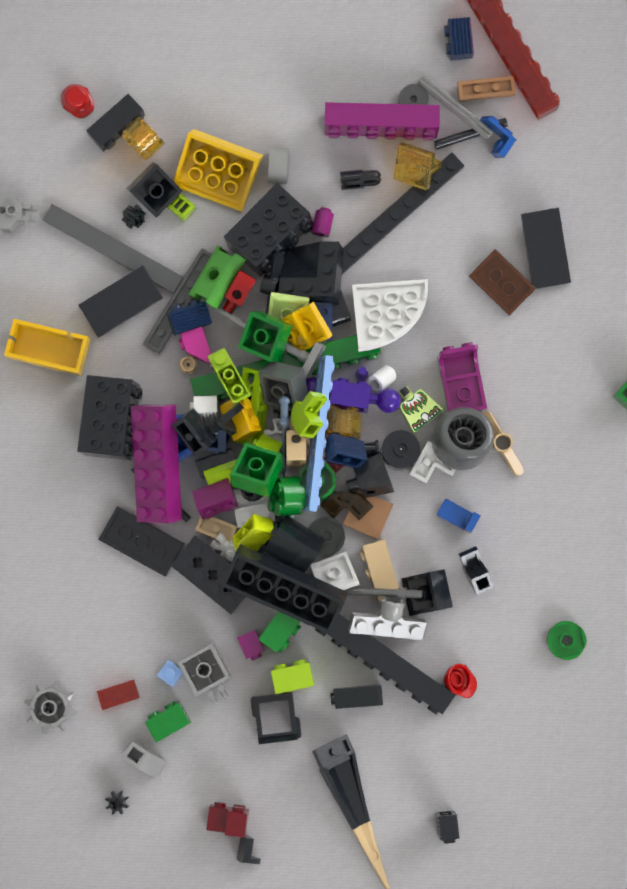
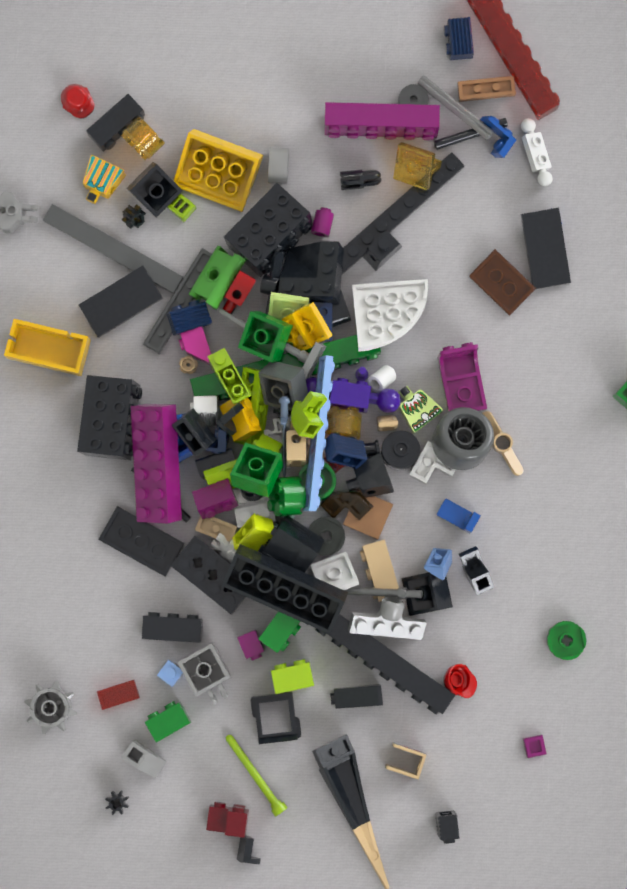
none -> torso [83,155,126,204]
none -> black brick [142,612,203,643]
none -> lime piece [226,735,288,817]
none -> black torso [363,230,402,271]
none -> tan slope [377,415,398,432]
none -> tan piece [385,742,427,780]
none -> medium blue slope [424,548,452,580]
none -> white plate [521,118,553,186]
none -> magenta tile [523,735,547,758]

